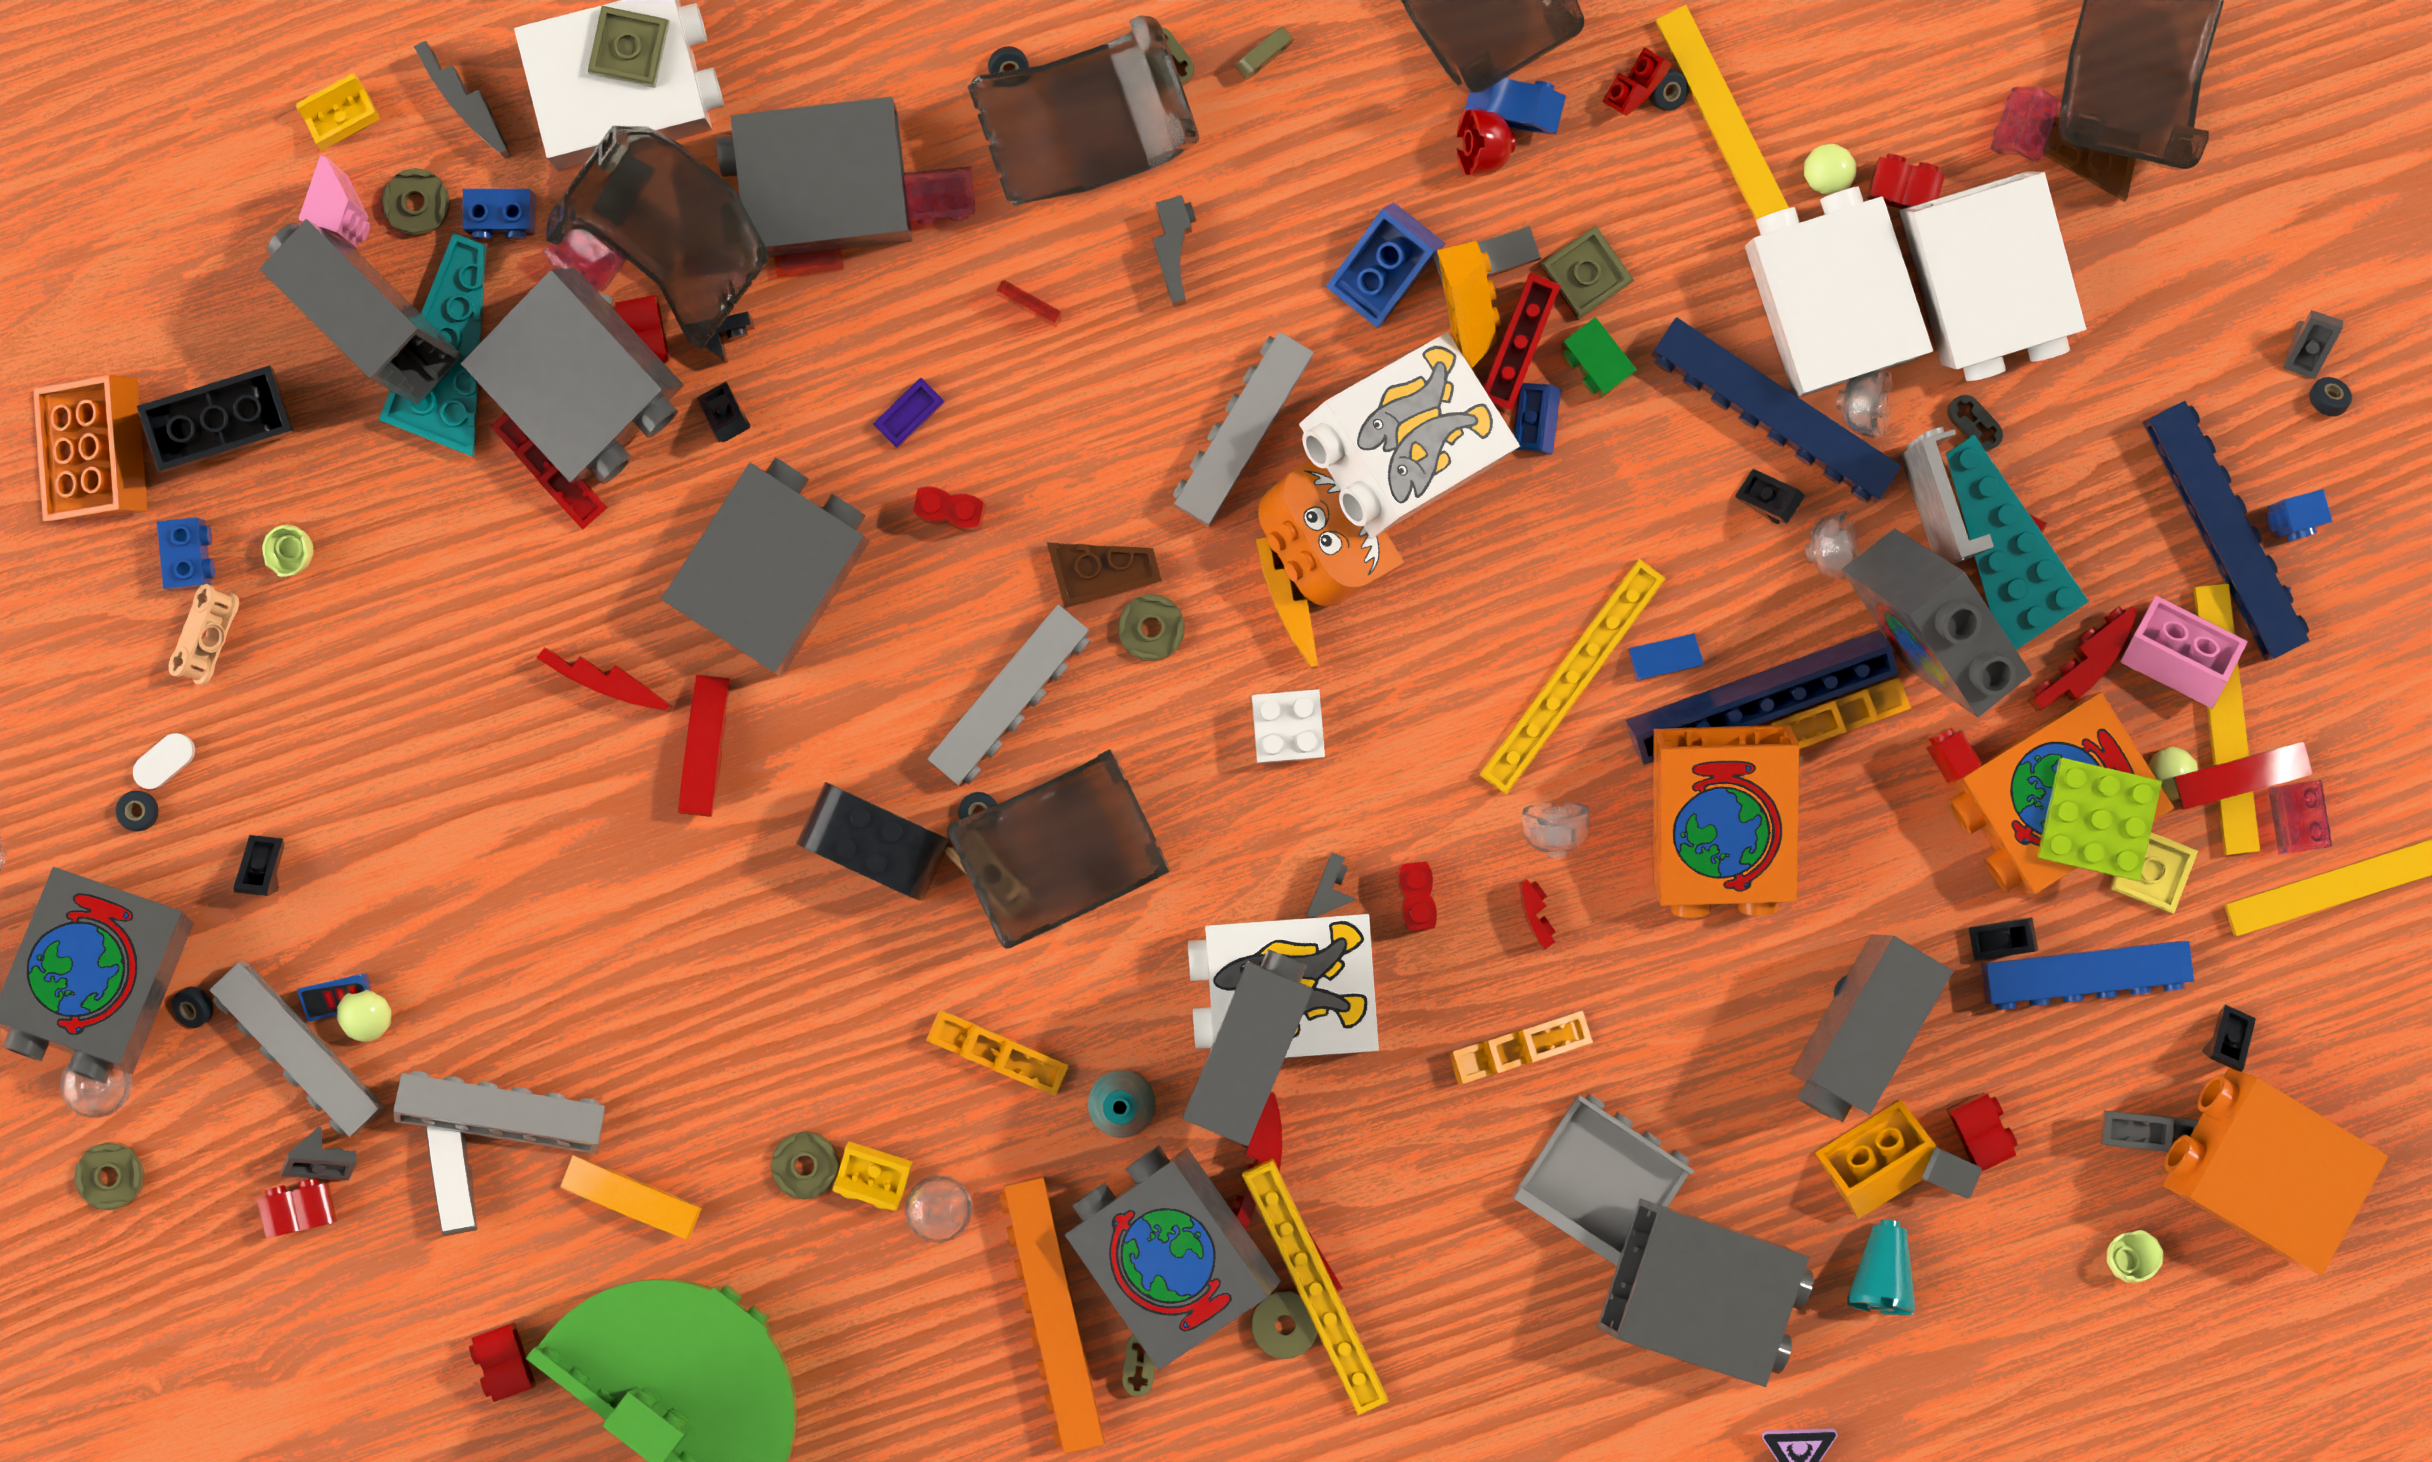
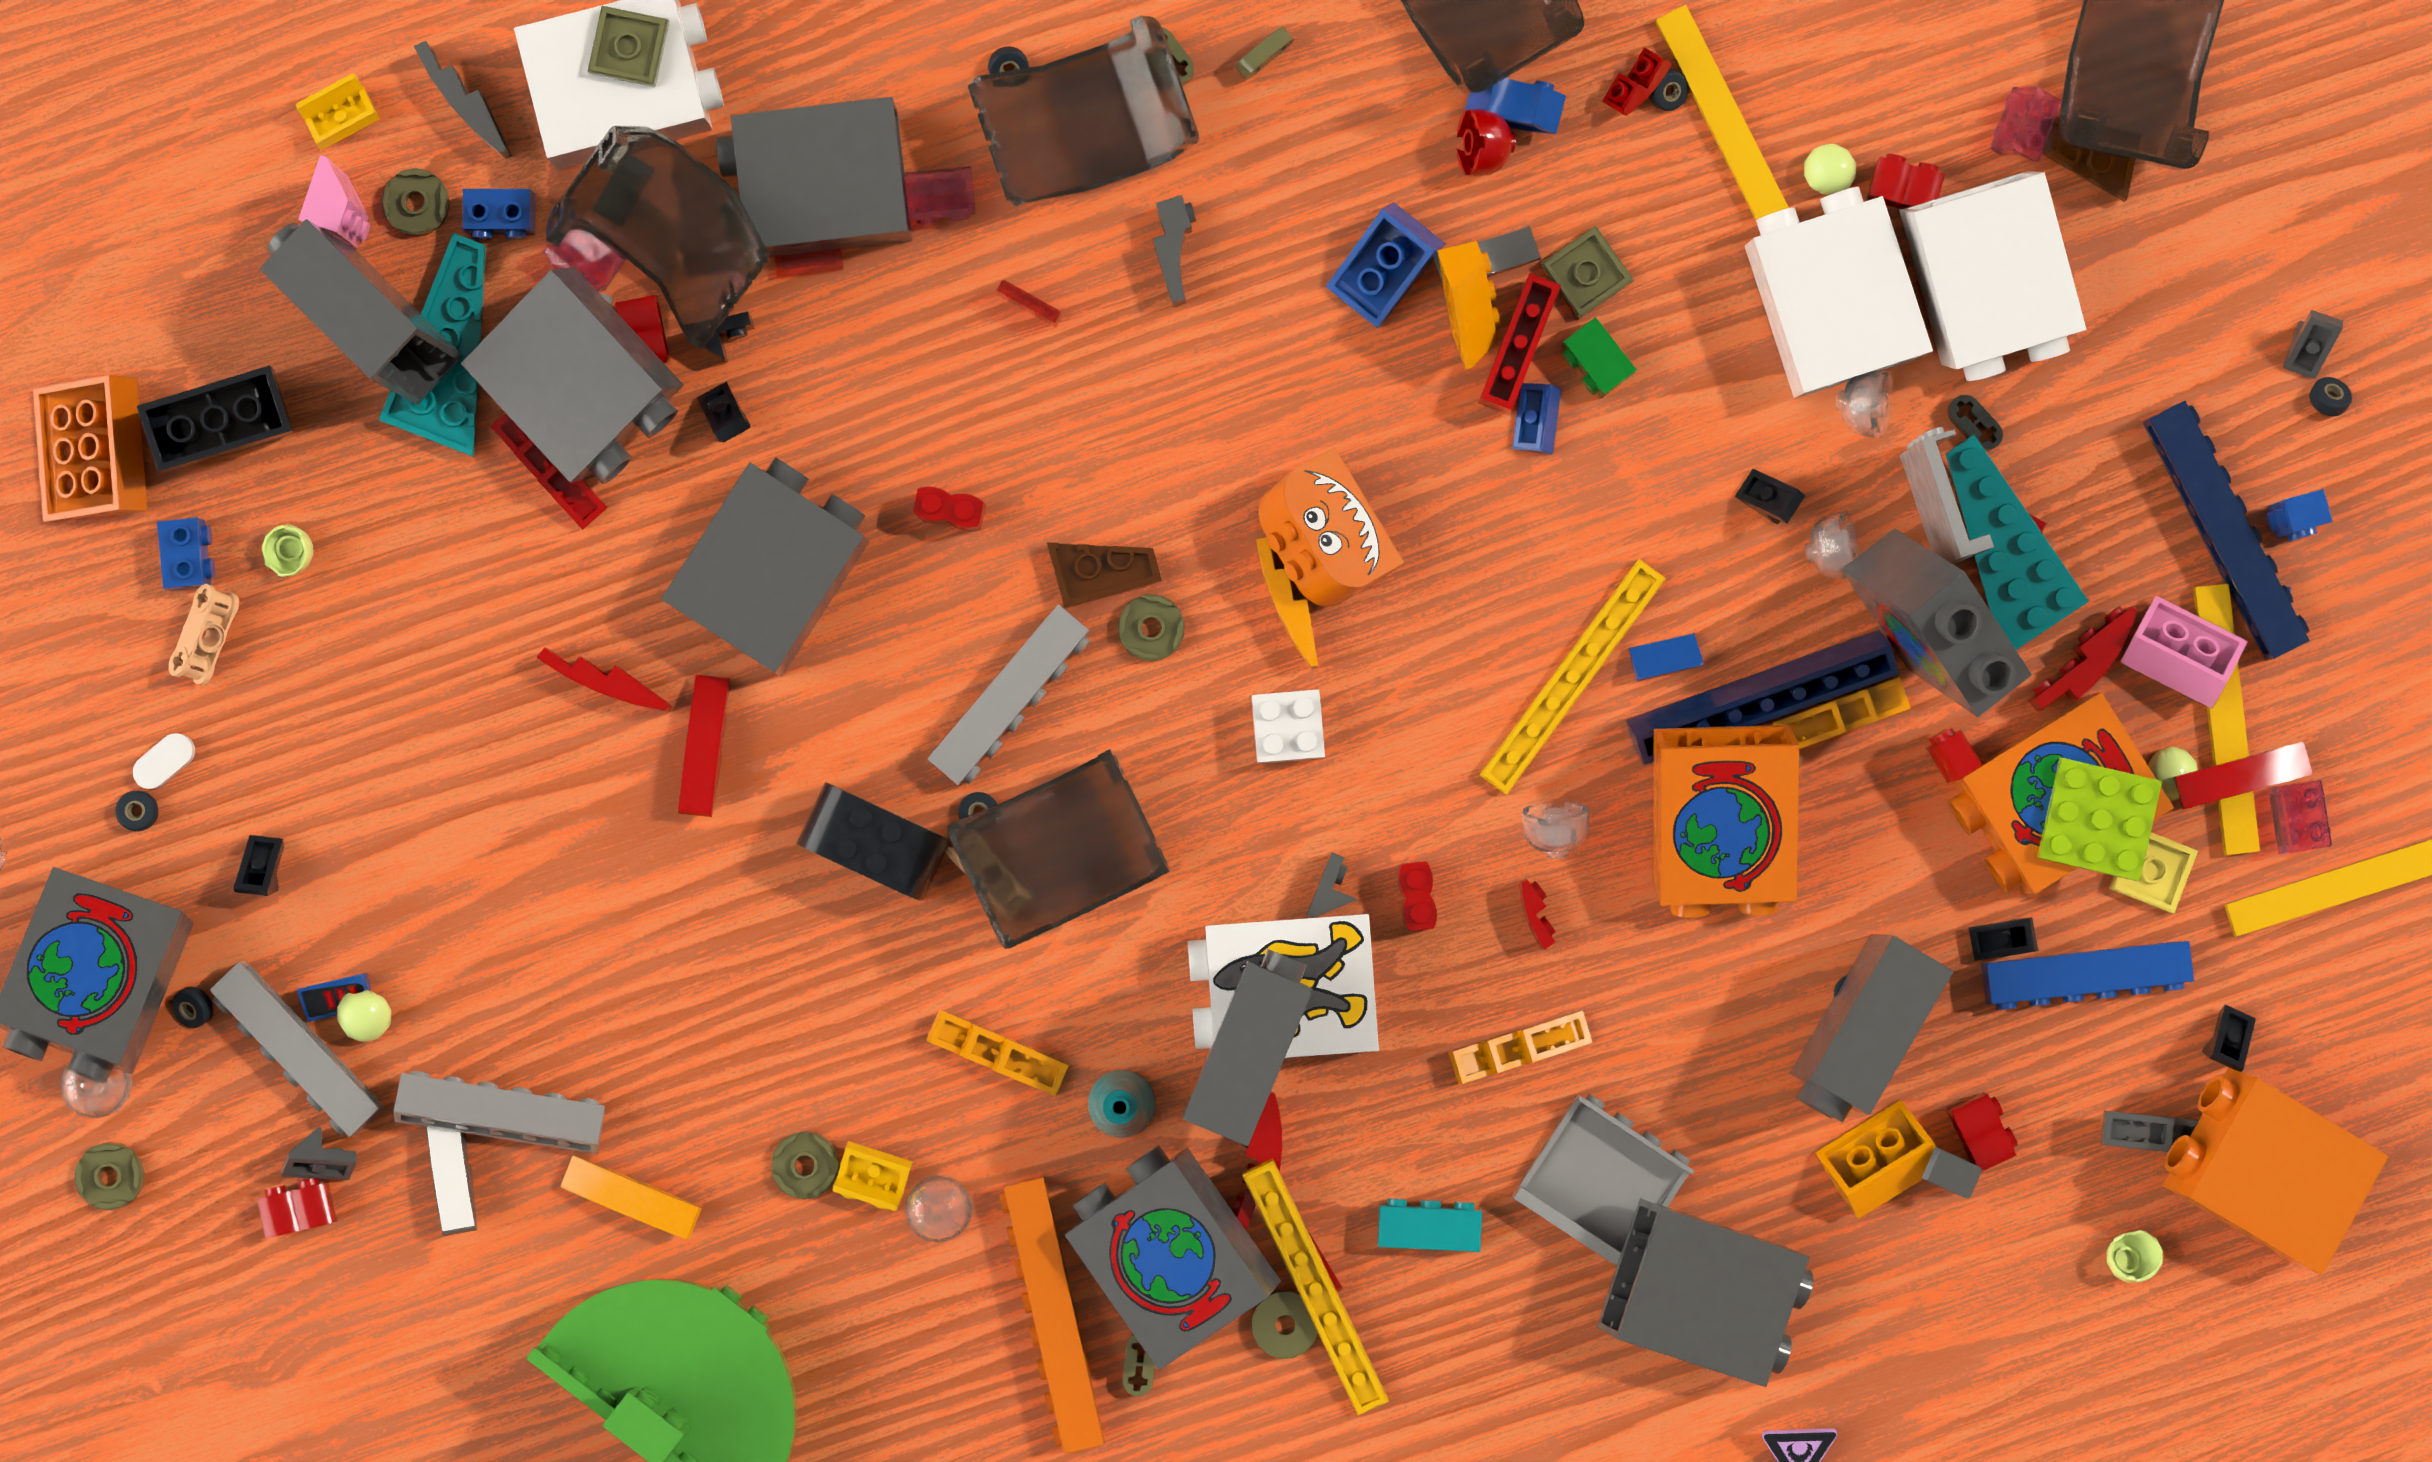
red brick [469,1322,536,1402] -> none
dark purple tile [873,378,945,449] -> none
light grey brick [1172,331,1314,528] -> none
white brick [1299,332,1520,539] -> none
dark blue brick [1651,317,1902,503] -> none
teal cone [1847,1219,1916,1316] -> none
none -> teal brick [1377,1198,1482,1252]

